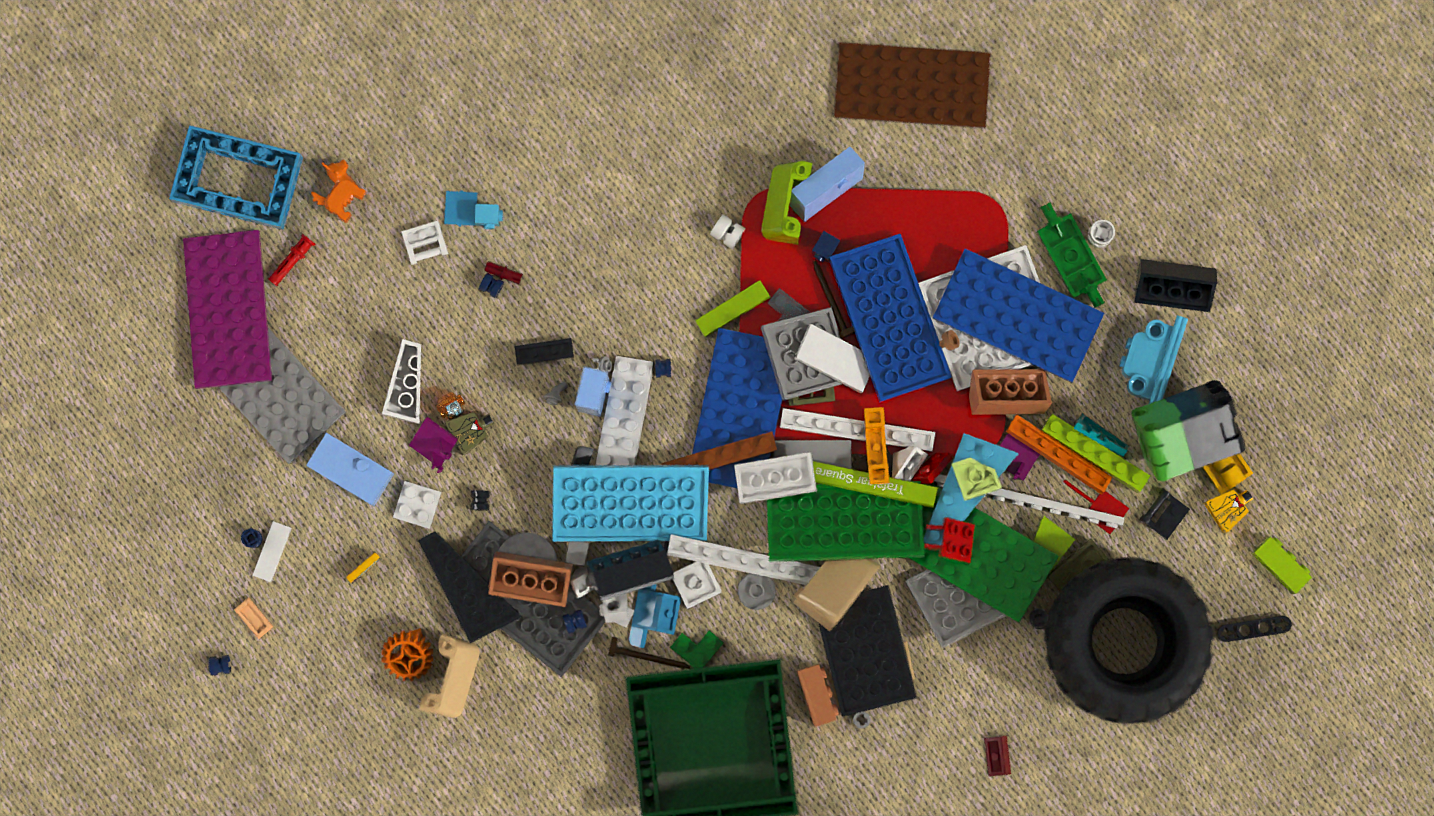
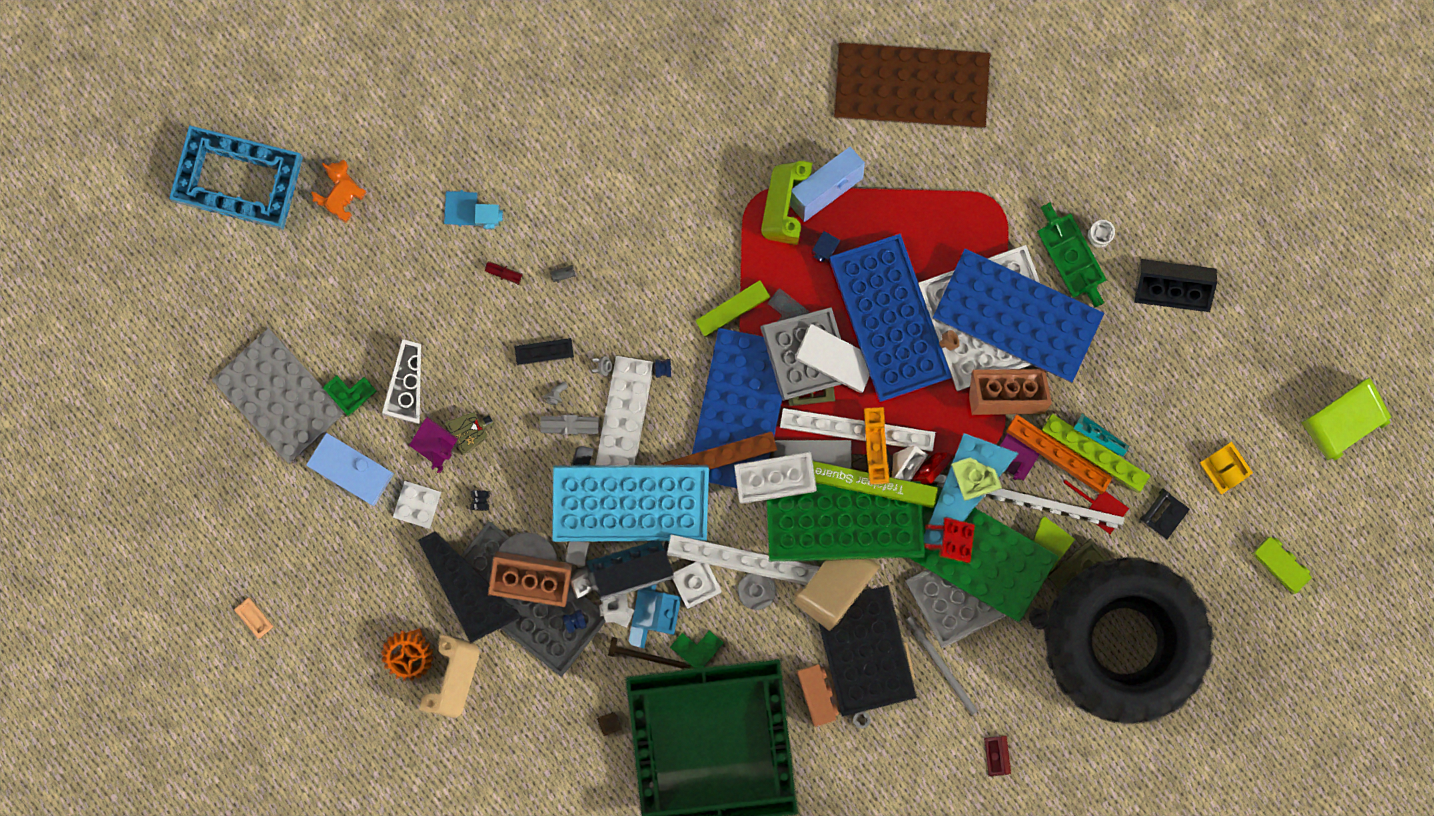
magenta plate [183,230,272,389] -> none
dark blue wheel [209,655,231,676] -> none
dark blue wheel [241,528,263,548] -> none
white tile [252,521,292,582] -> none
red pin [268,233,316,286] -> none
yellow tile [346,553,382,584] -> none
white plate [401,221,448,265] -> none
clear orange head [436,392,465,420] -> none
dark blue wheel [479,273,505,299] -> none
light blue brick [575,367,612,417] -> none
white wheel [710,214,746,249] -> none
dark brown piece [813,261,855,339] -> none
medium azure brick [1119,315,1188,404] -> none
piece [1131,380,1246,481] -> none
yellow torso [1203,489,1253,534] -> none
black beam [1216,616,1292,642] -> none
none -> green plate [323,375,377,417]
none -> light grey piece [540,415,599,435]
none -> dark grey pin [550,265,576,283]
none -> dark brown plate [597,711,622,736]
none -> light grey bar [906,615,978,715]
none -> lime windscreen [1301,377,1392,461]

